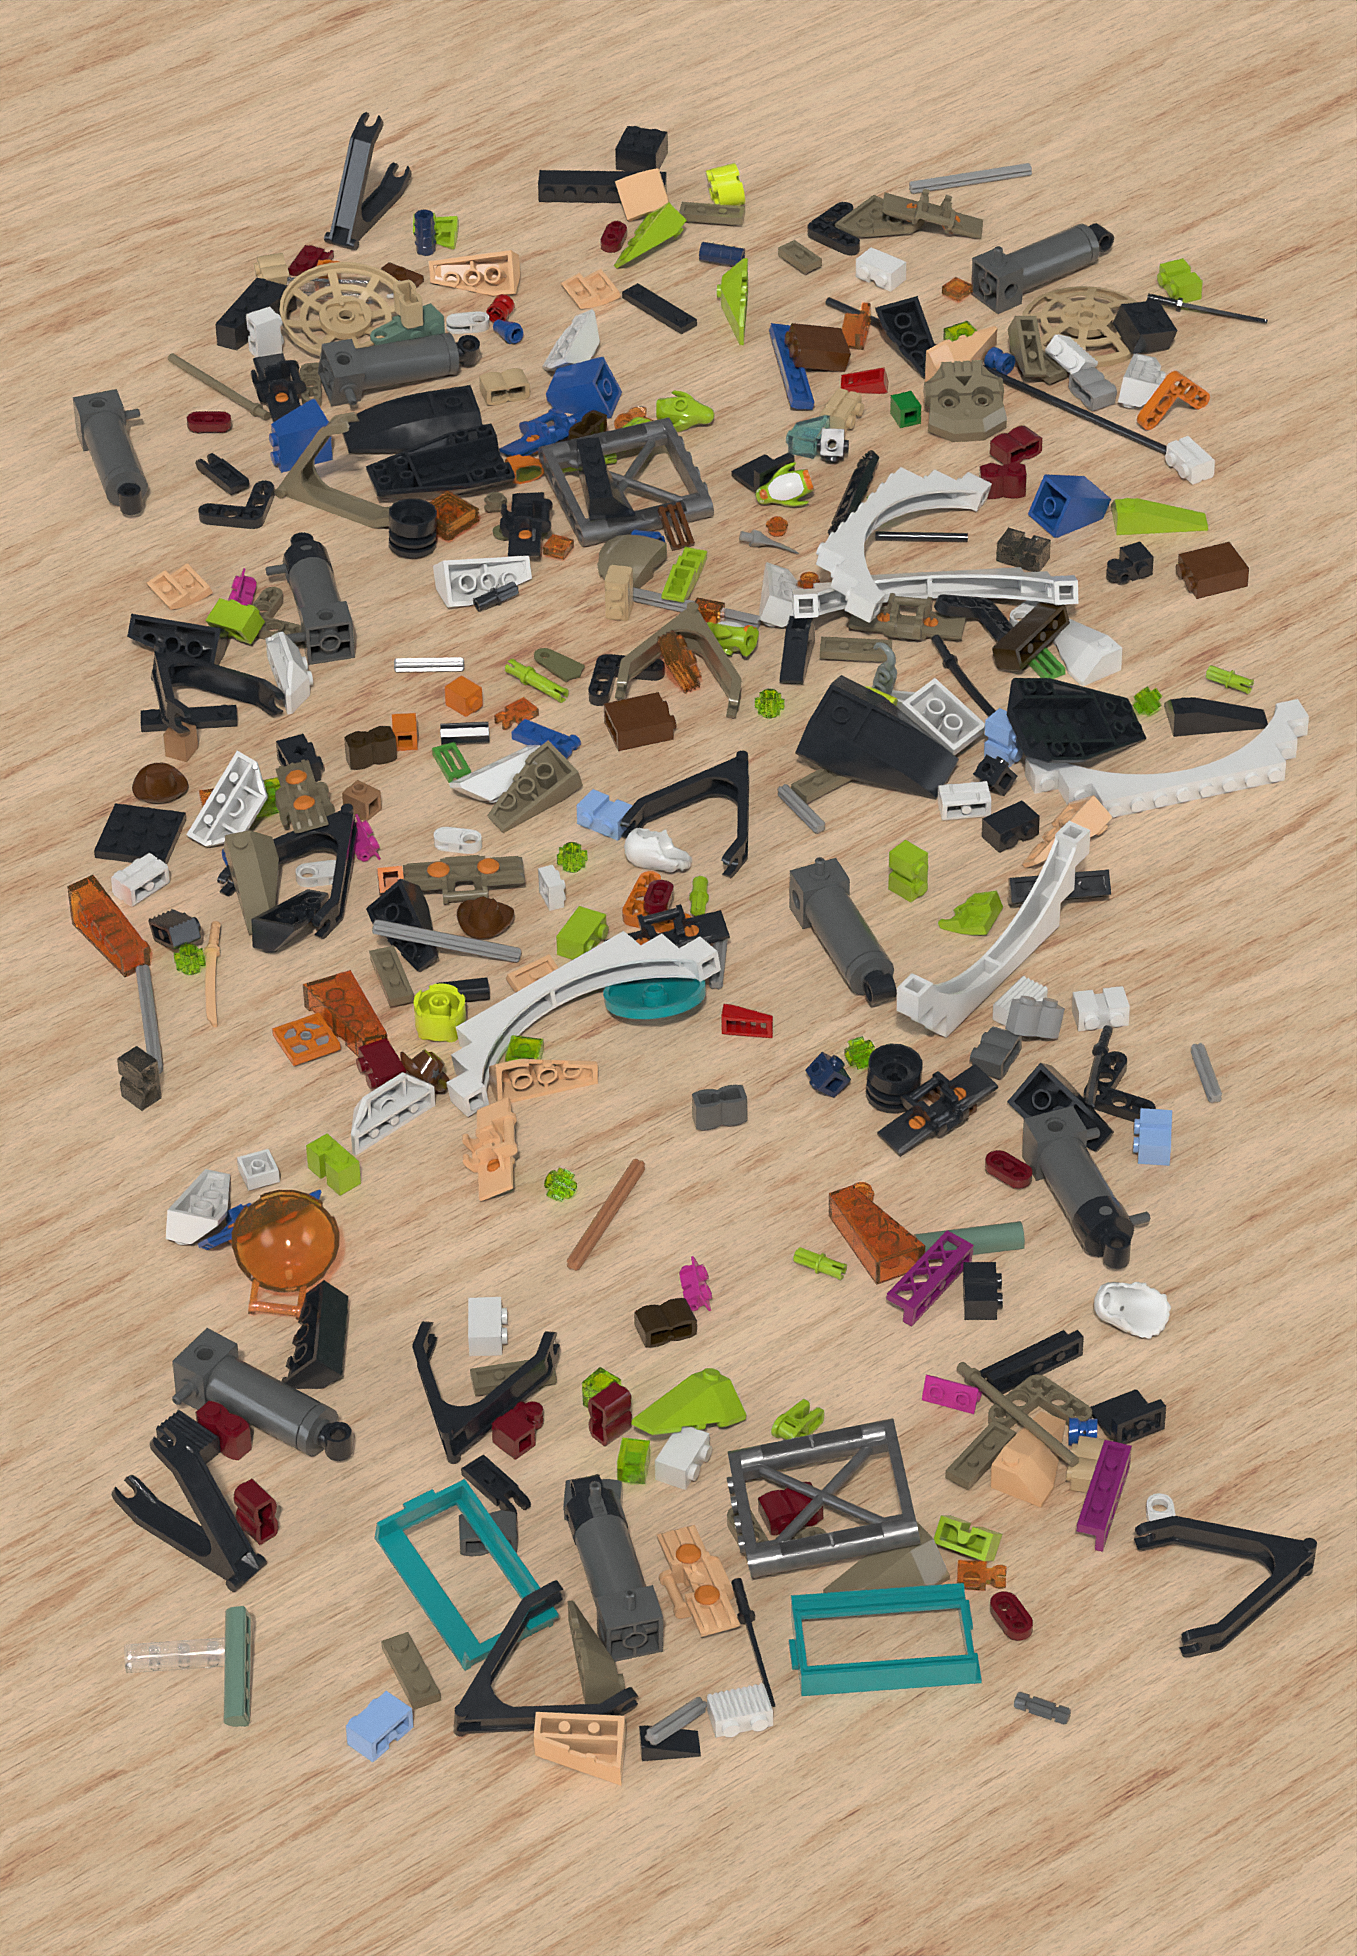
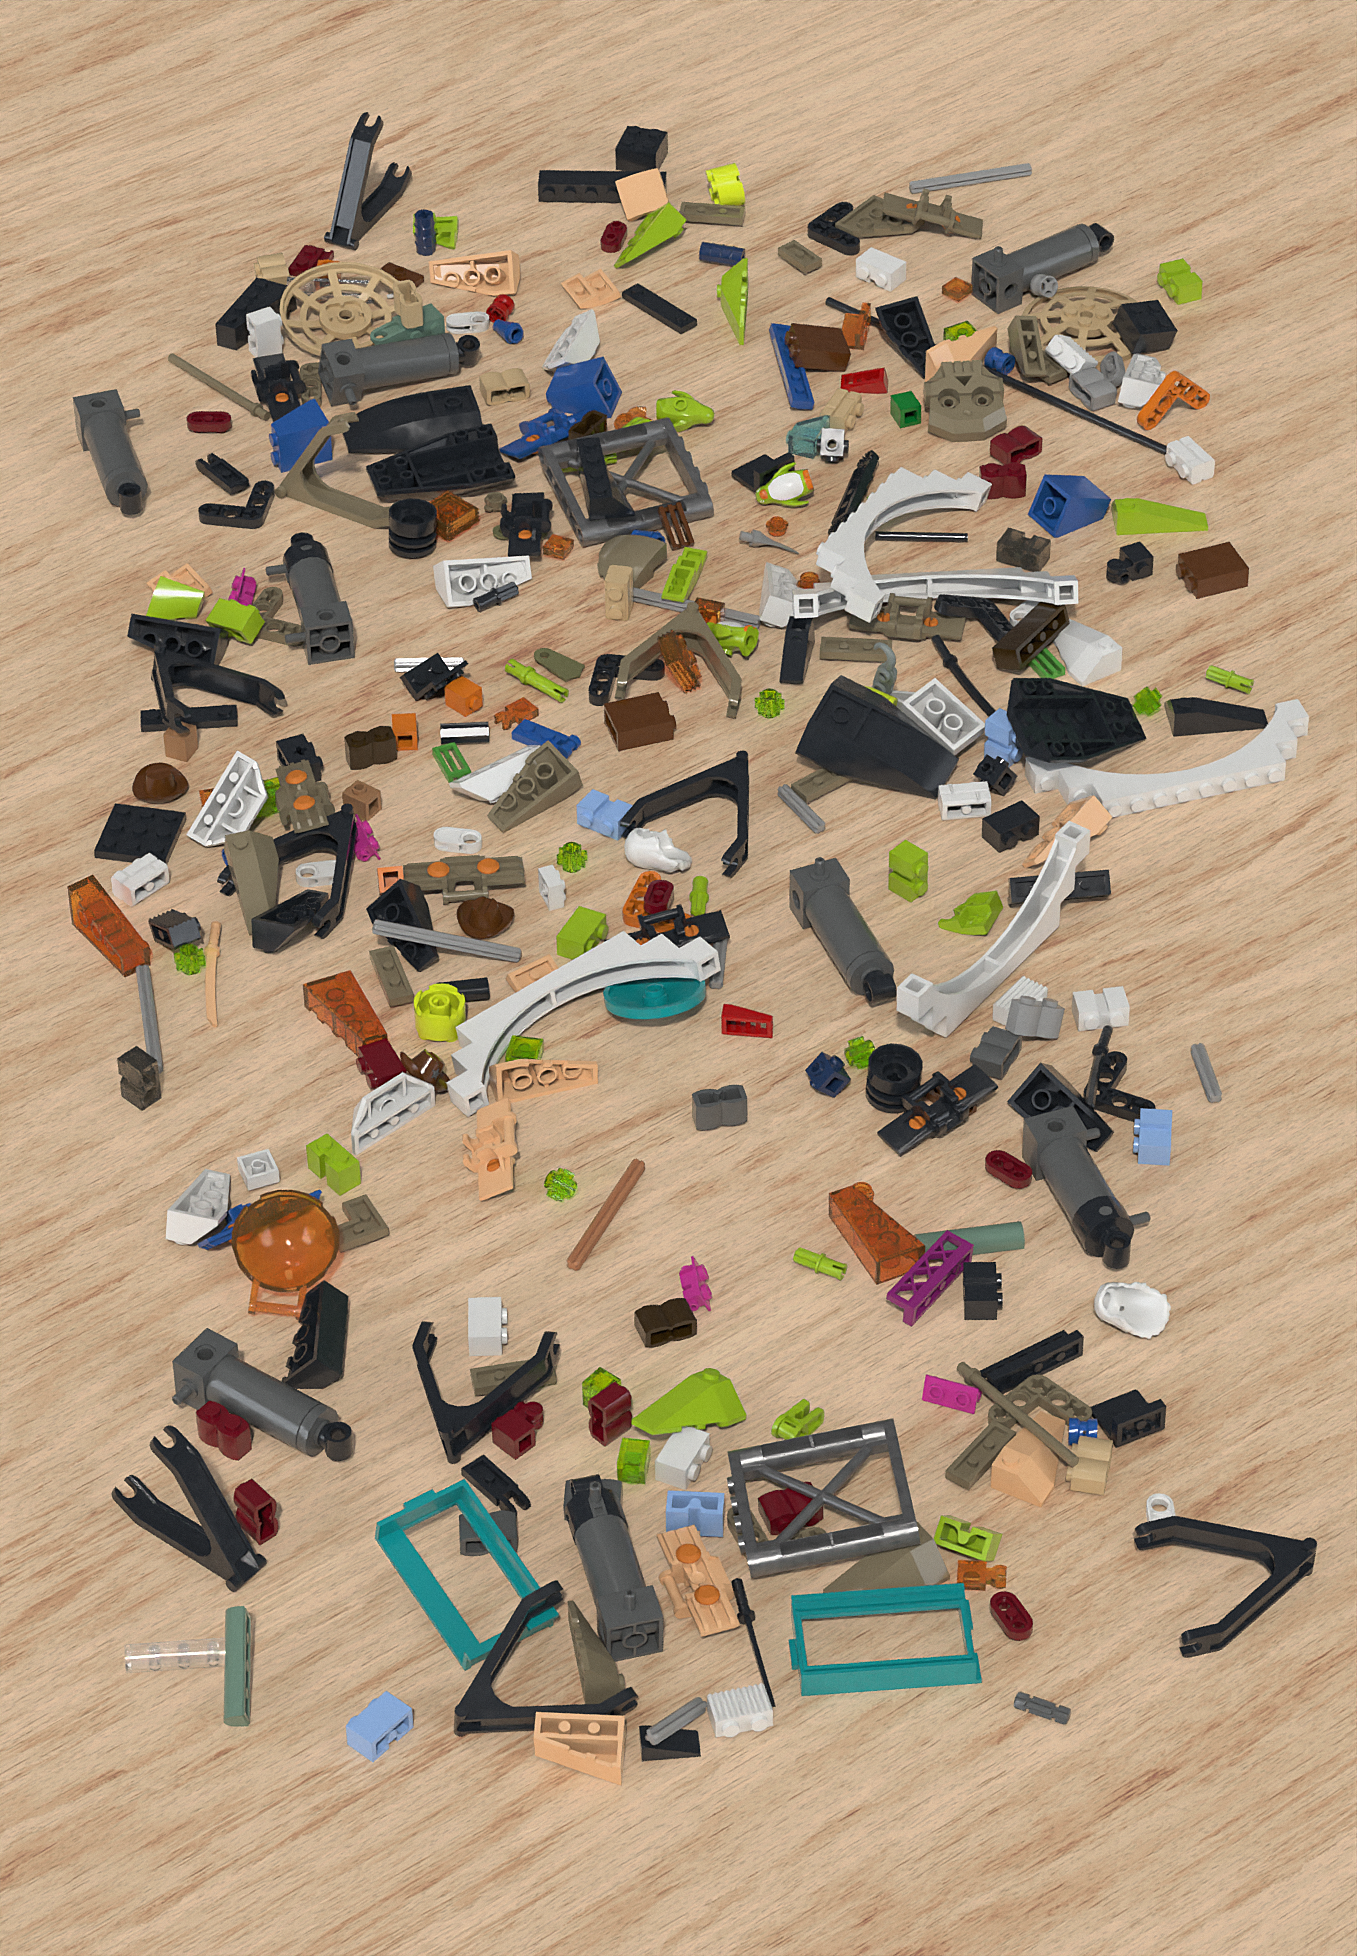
black brick [156,1410,221,1464] -> none
white wedge [265,632,313,715] -> none
orange piece [272,1012,341,1066] -> none
dark tan plate [381,1632,441,1710] -> none
rock [505,455,544,484] -> none
magenta fence [1076,1439,1132,1552] -> none
black sword [1147,293,1268,323] -> none
none -> lime slope [146,576,205,621]
none -> dark tan plate [328,1194,389,1253]
none -> black bracket [400,653,469,701]
none -> light blue brick [666,1490,725,1537]
none -> light grey wheel [1030,274,1058,298]
none -> light grey plate [1100,351,1126,387]

